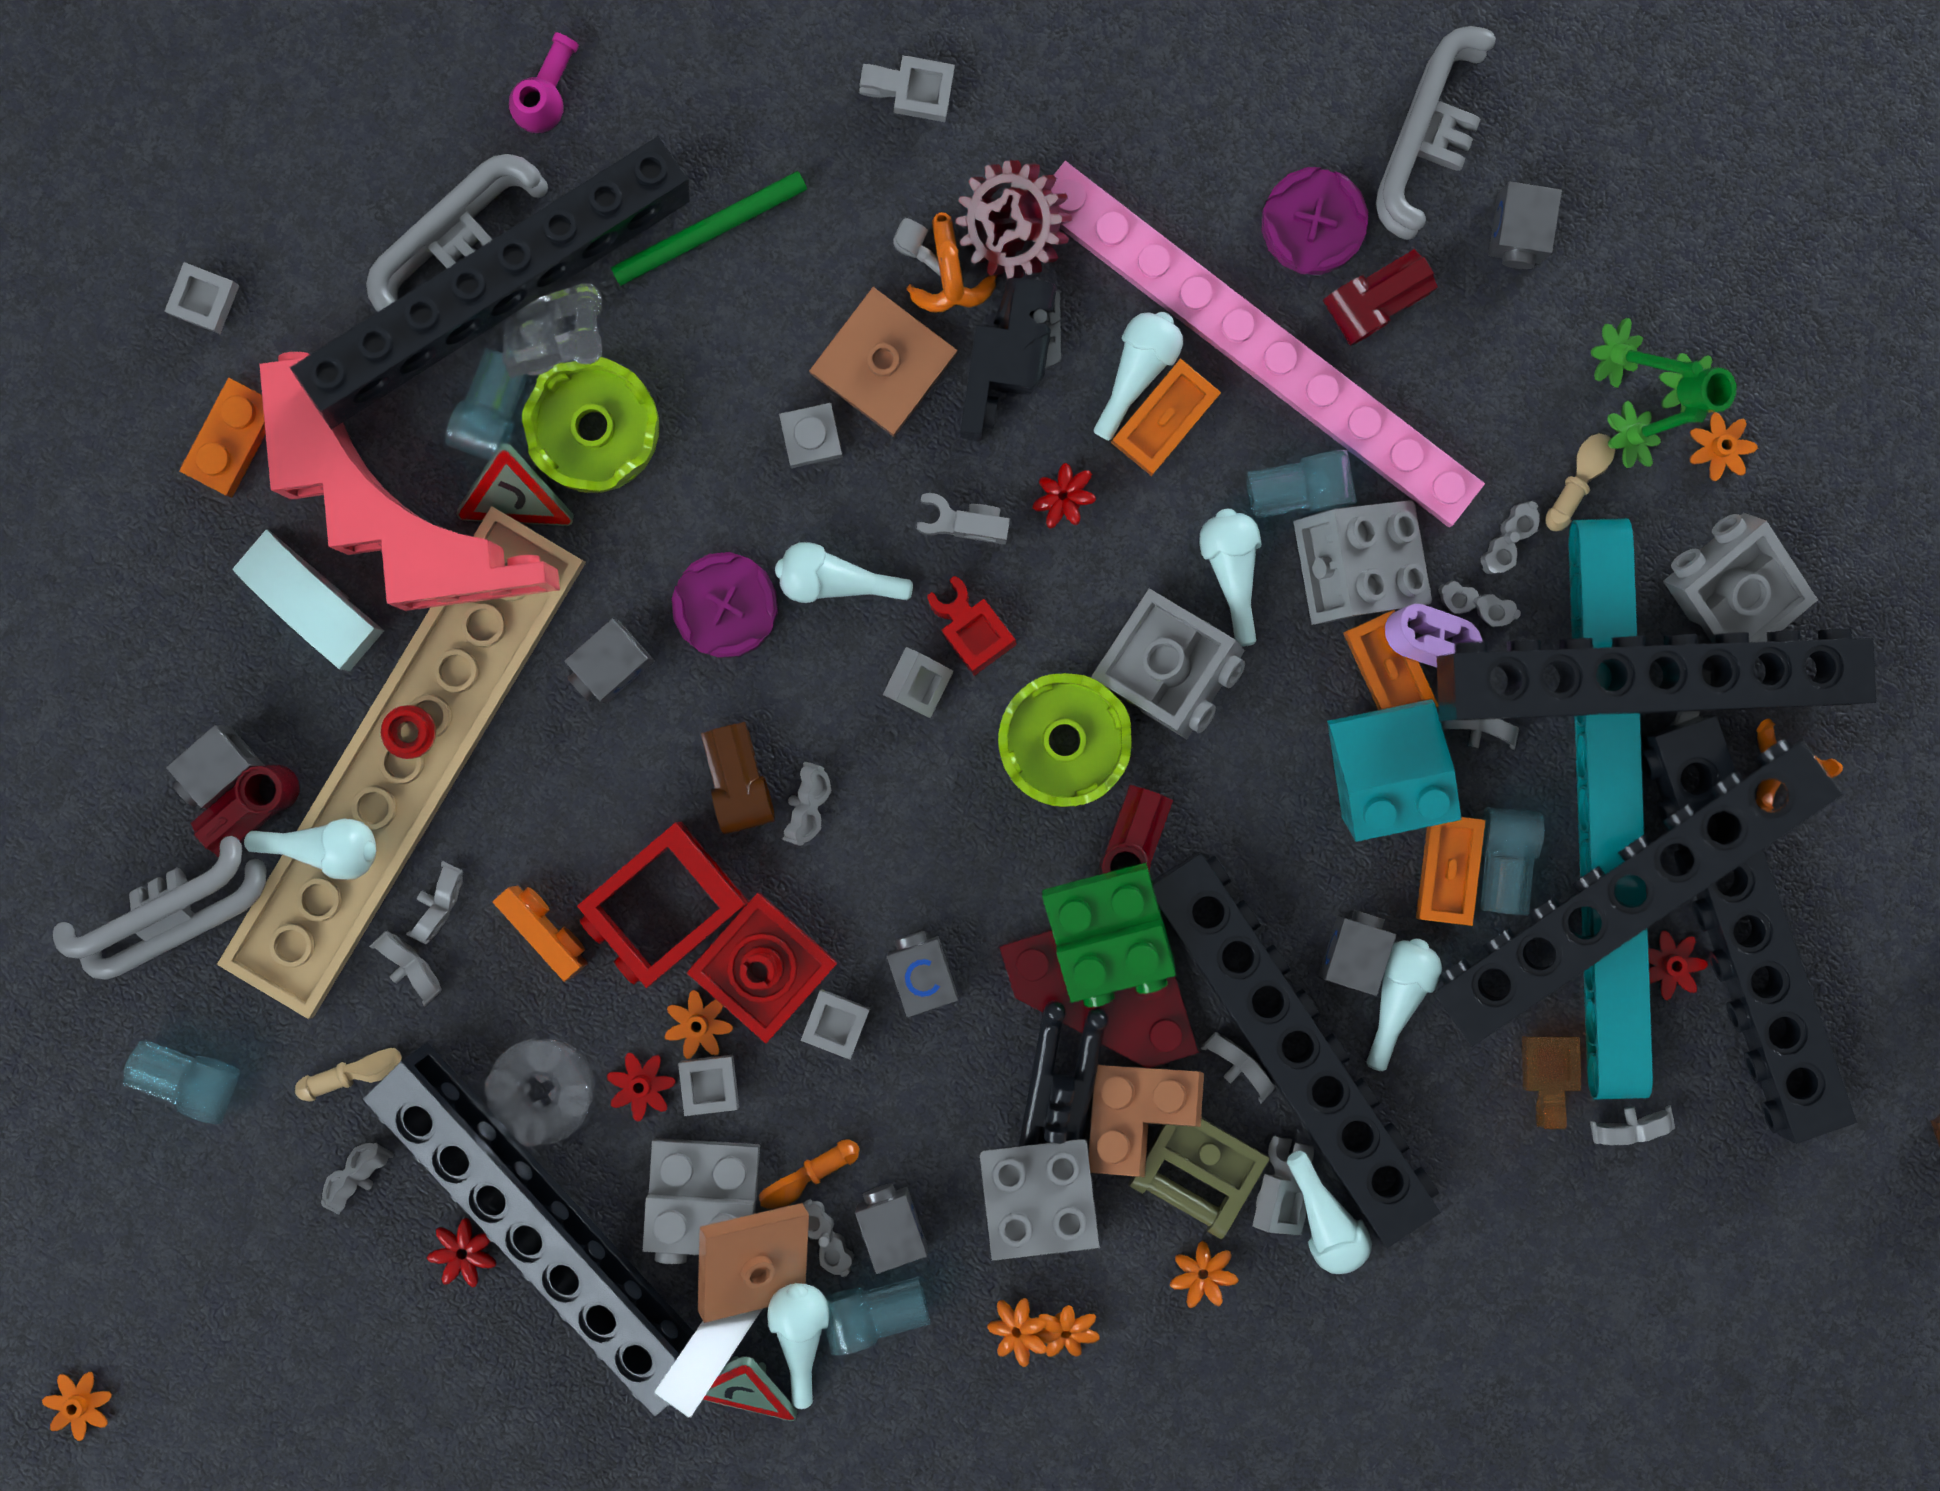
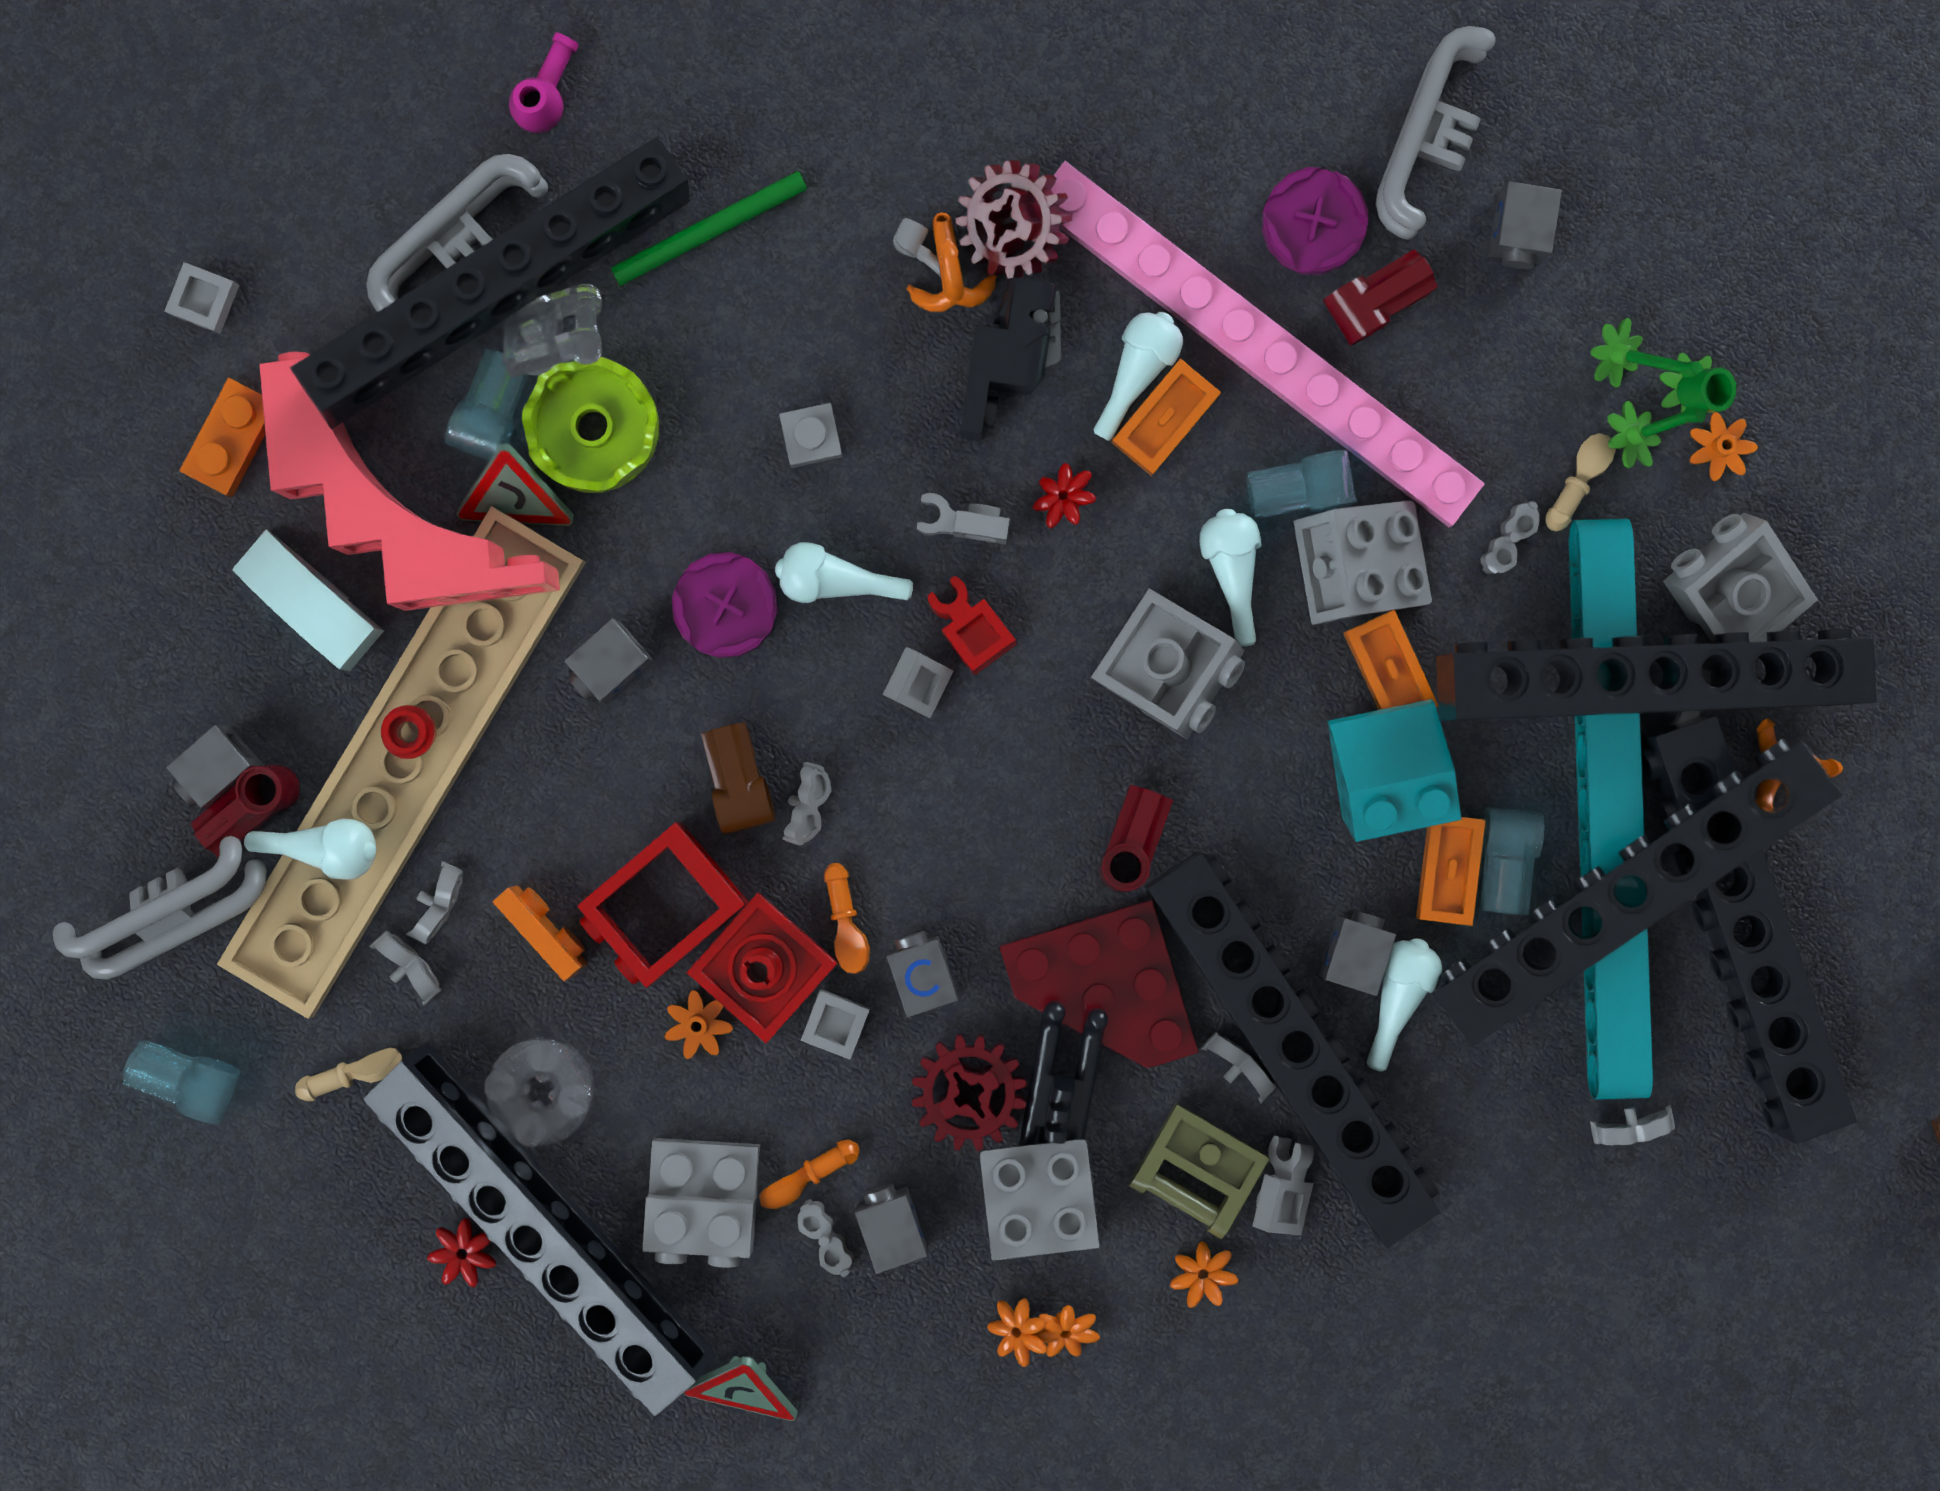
orange plant [42,1372,112,1441] -> none
light grey piece [321,1143,394,1215] -> none
red plant [607,1053,676,1122] -> none
white sticker [655,1309,762,1417] -> none
light grey plate [678,1055,739,1116] -> none
nougat plate [698,1203,809,1323] -> none
light aqua piece [767,1283,829,1409] -> none
nougat plate [809,287,958,437] -> none
clear light blue piece [825,1277,931,1355] -> none
light grey plate [859,55,955,122] -> none
lime plate [998,673,1131,807] -> none
green plate [1042,863,1176,1007] -> none
nougat plate [1089,1065,1204,1177] -> none
light aqua piece [1287,1151,1372,1274] -> none
lavender beam [1385,603,1483,668] -> none
light grey piece [1438,581,1521,627] -> none
light grey piece [1438,712,1519,751] -> none
clear orange plate [1522,1036,1581,1129] -> none
red plant [1648,931,1708,1000] -> none
none -> orange piece [824,863,870,974]
none -> dark red gear [912,1033,1027,1151]

